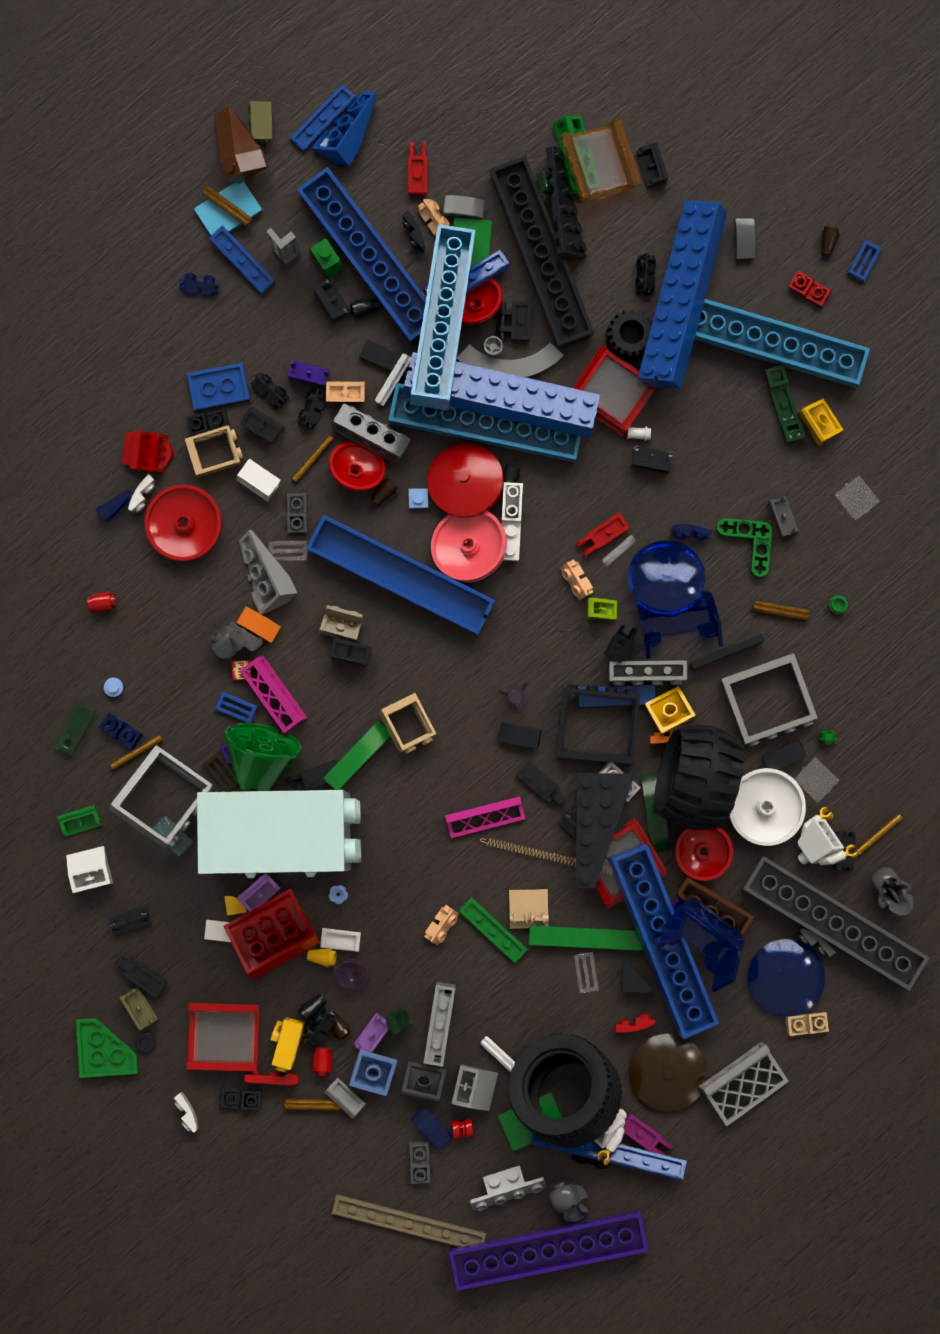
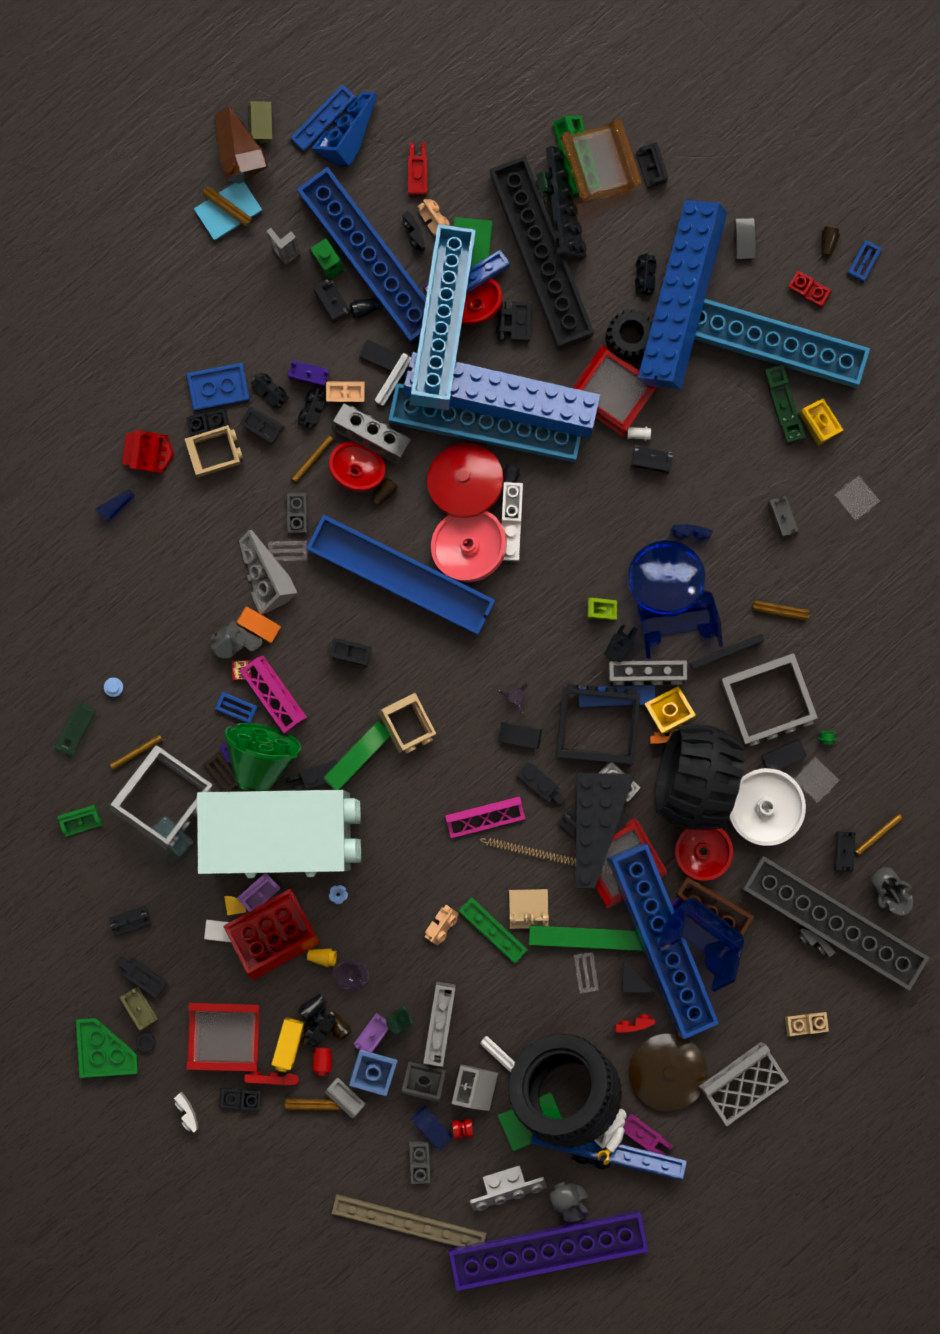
white slope [66,846,113,893] -> none
red brick [87,592,116,613] -> none
clear blue slope [98,712,143,750] -> none
white slope [128,474,156,513] -> none
red dish [145,484,222,561] -> none
clear blue hinge [180,273,220,296] -> none
blue tile [209,225,275,294] -> none
white hinge [236,459,281,502] -> none
yellow tile [270,1020,283,1042] -> none
dark tan bracket [319,605,363,643] -> none
white tile [320,928,361,952] -> none
light blue plate [409,488,428,509] -> none
slope [442,195,485,220] -> none
light grey tile [456,343,564,378] -> none
light grey wheel [484,336,503,358] -> none
light nougat hinge [560,559,593,601] -> none
red hinge [576,512,630,557] -> none
clear tile [601,535,635,567] -> none
dark green slope [640,773,670,851] -> none
green beam [716,518,772,578] -> none
clear blue dish [747,939,825,1017] -> none
white torso [798,807,858,865] -> none
green plate [829,595,848,614] -> none

